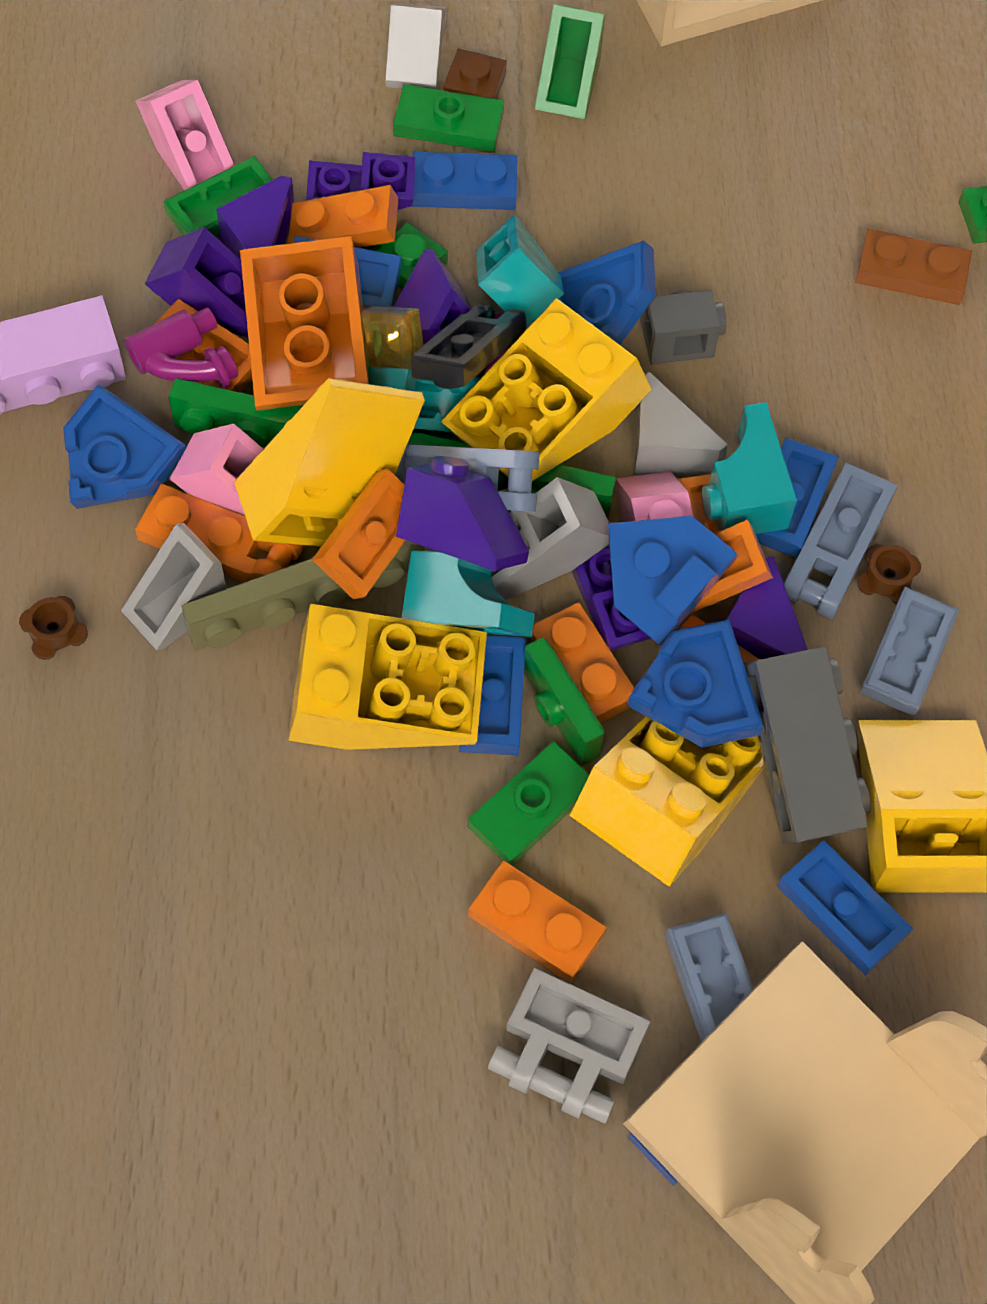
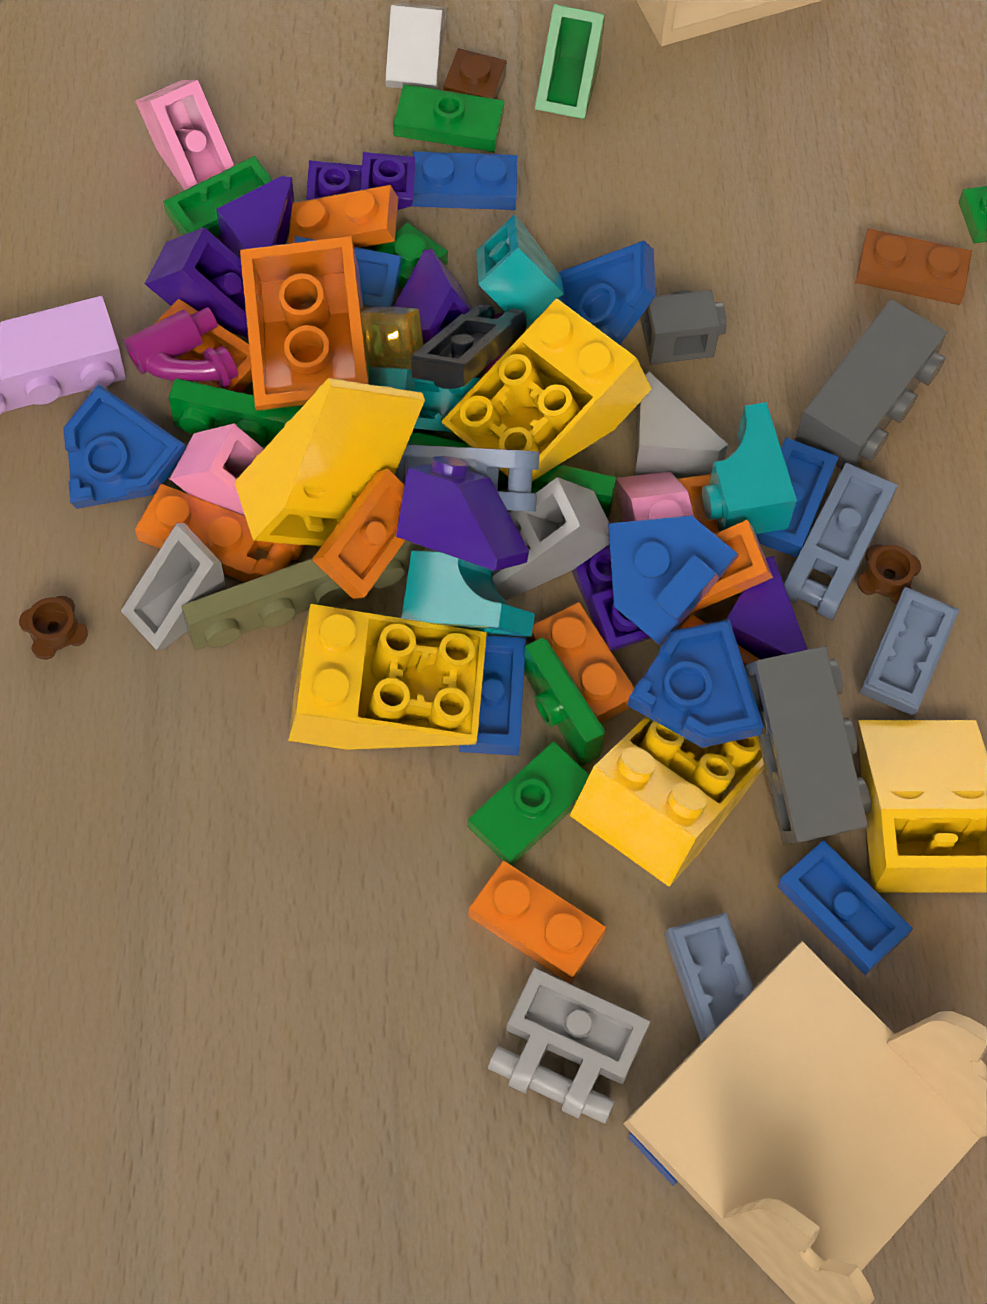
none -> dark grey brick [795,299,947,469]

